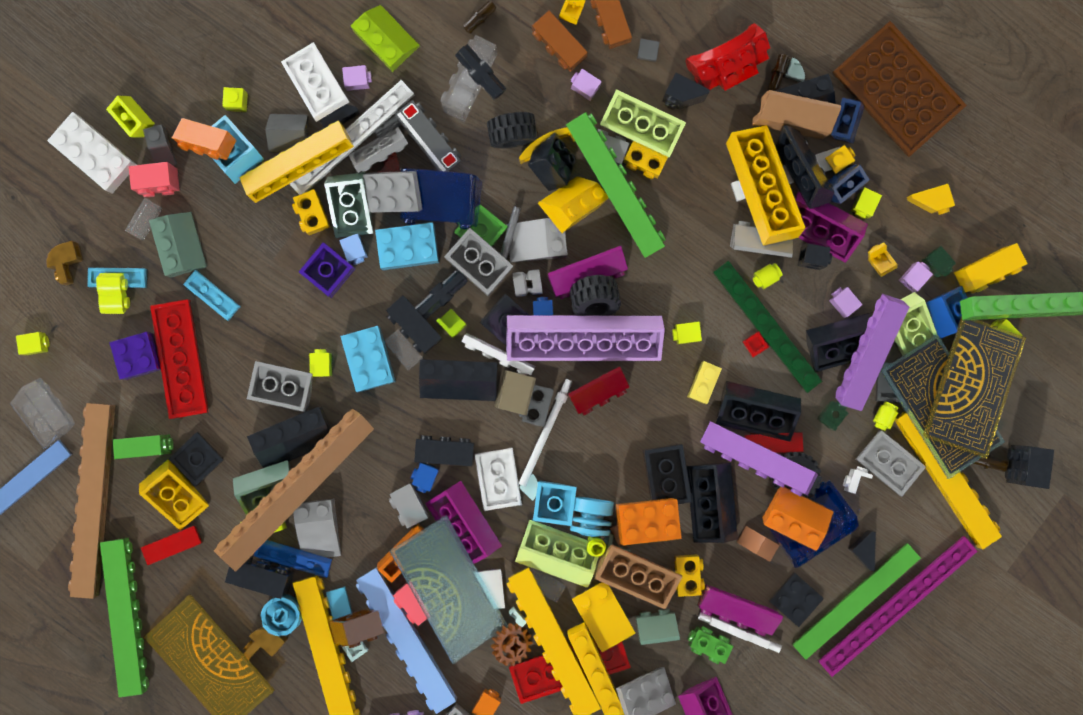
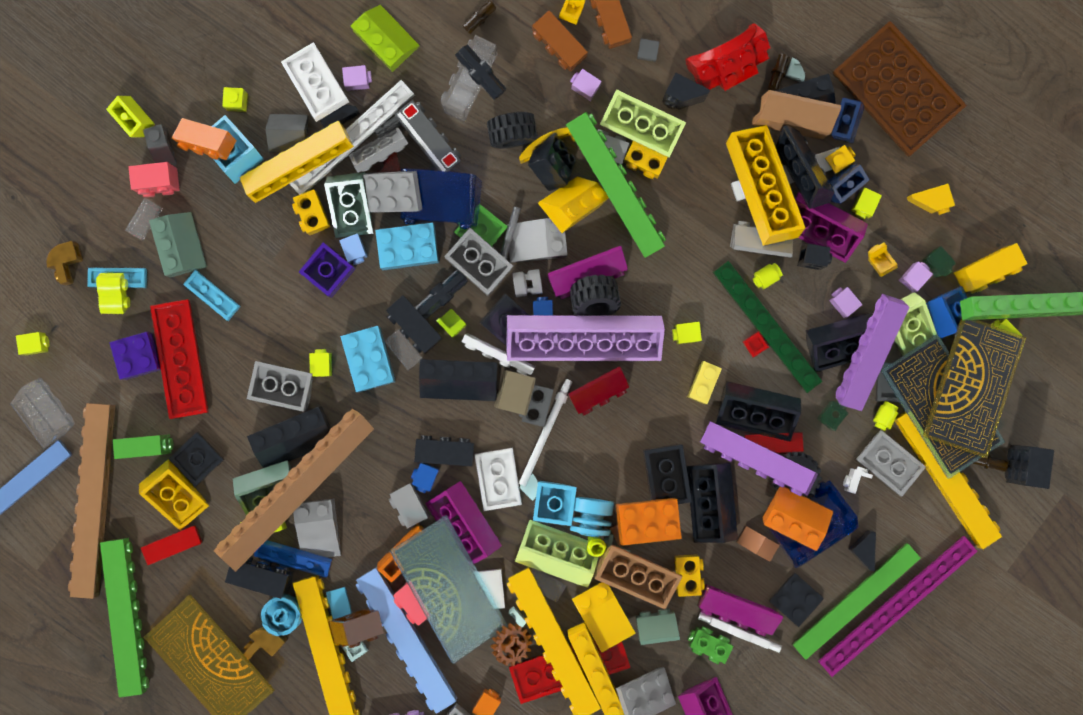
white brick [47,112,137,194] -> none

